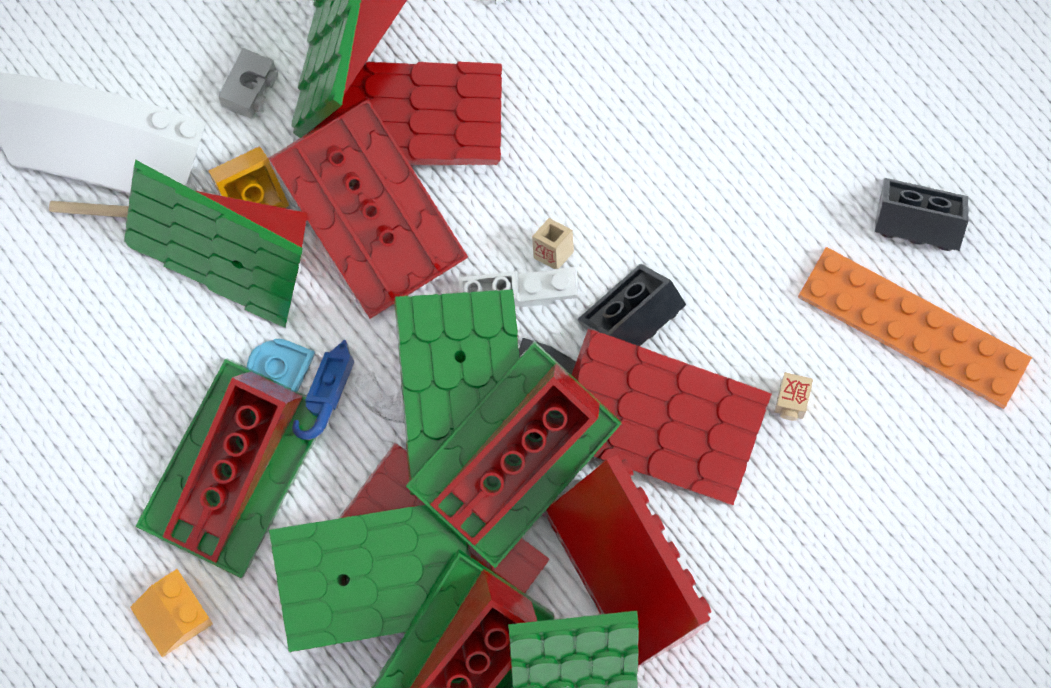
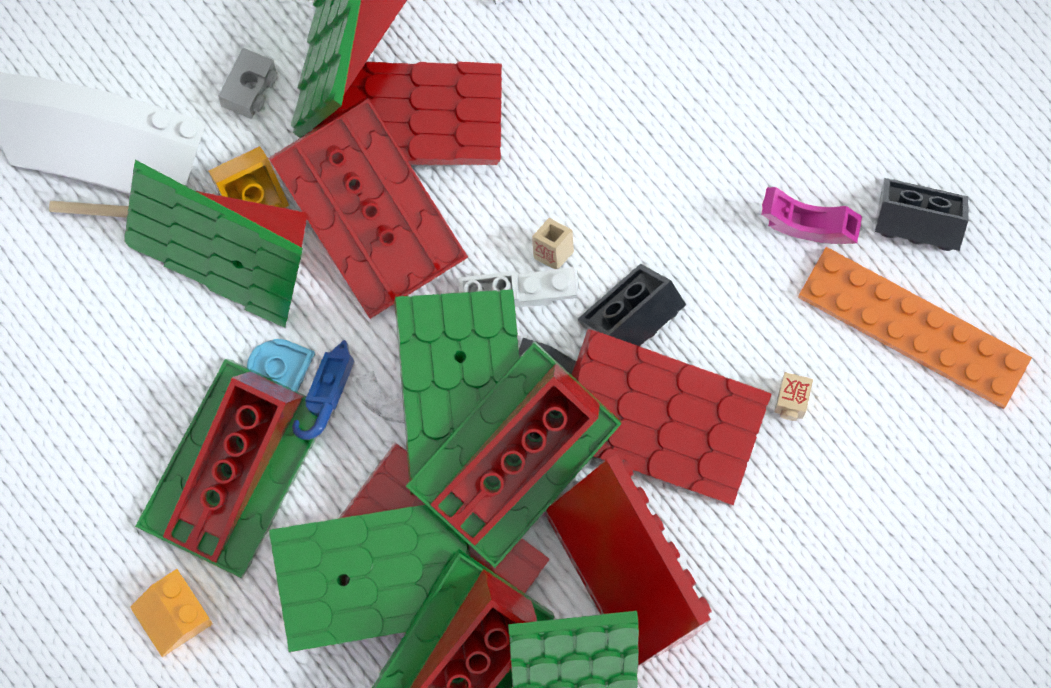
none -> dark pink arch [761,187,862,244]

